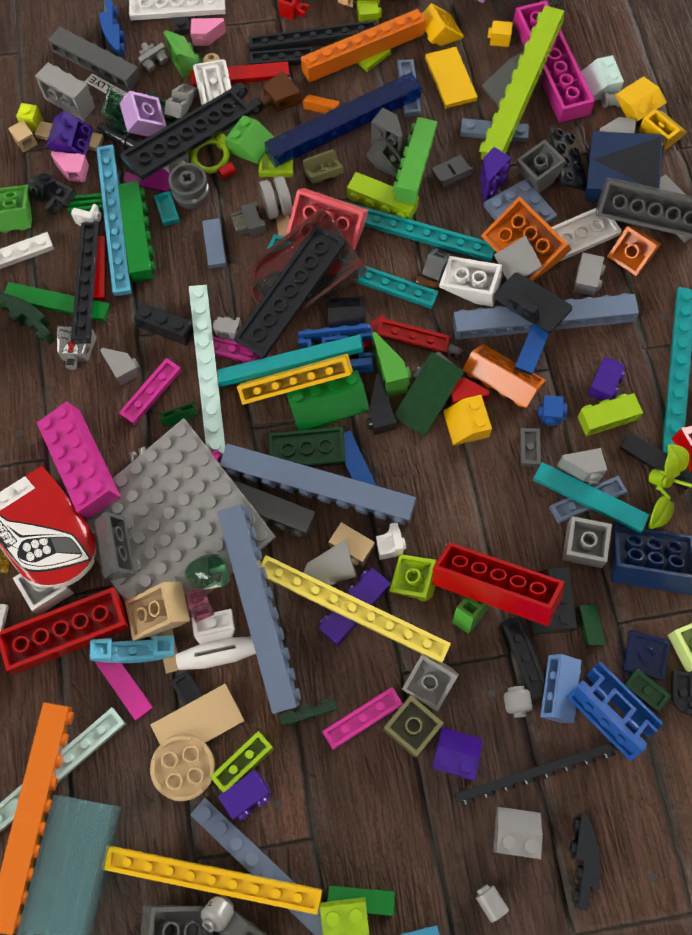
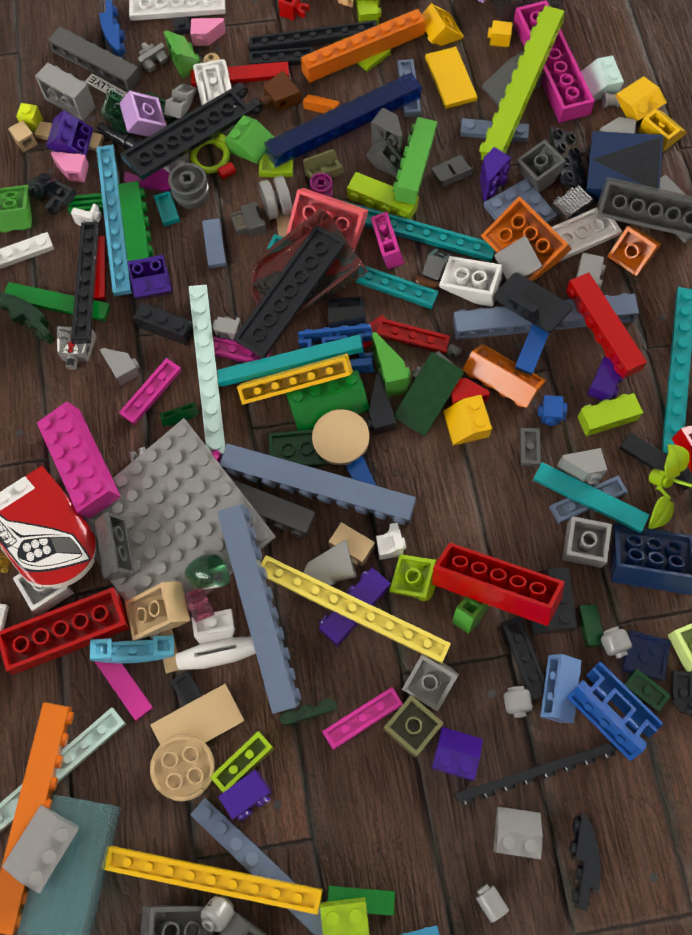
none -> light grey slope [2,805,79,894]
none -> dark purple slope [127,255,173,300]
none -> magenta wheel [310,173,333,198]
none -> tan tile [312,410,370,465]
none -> dark pink slope [371,211,404,269]
none -> dark grey brick [552,185,594,223]
none -> red brick [566,272,647,379]
none -> light grey head [601,626,632,659]

